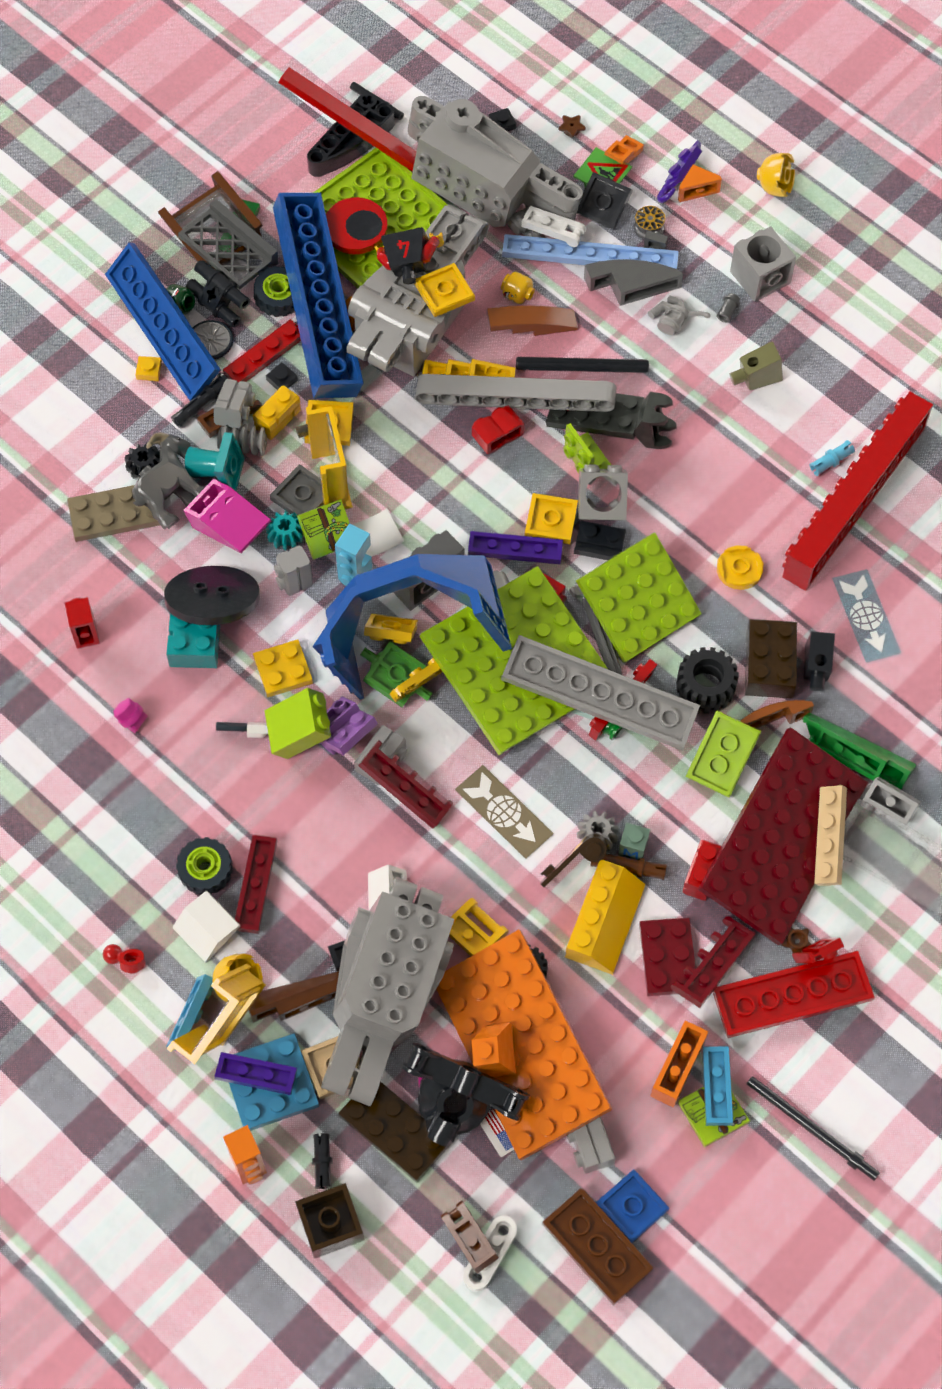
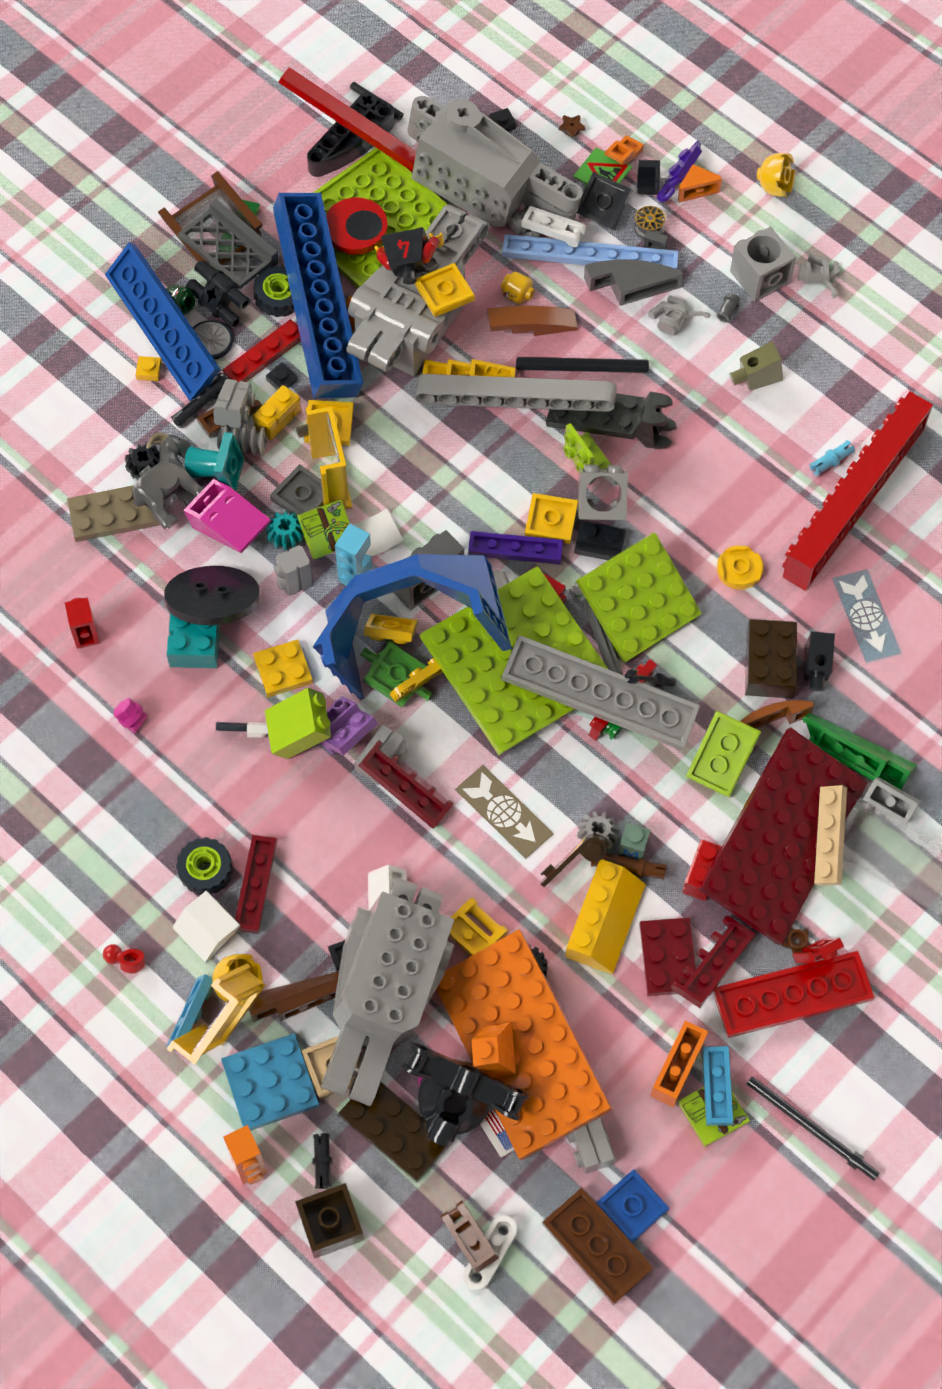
dark purple plate [214,1052,297,1095] -> none
red brick [472,405,525,454] -> none
black tyre [676,647,739,713] -> none
none -> black piece [624,669,676,688]
none -> black panel [637,160,660,195]
none -> light grey piece [798,253,839,298]

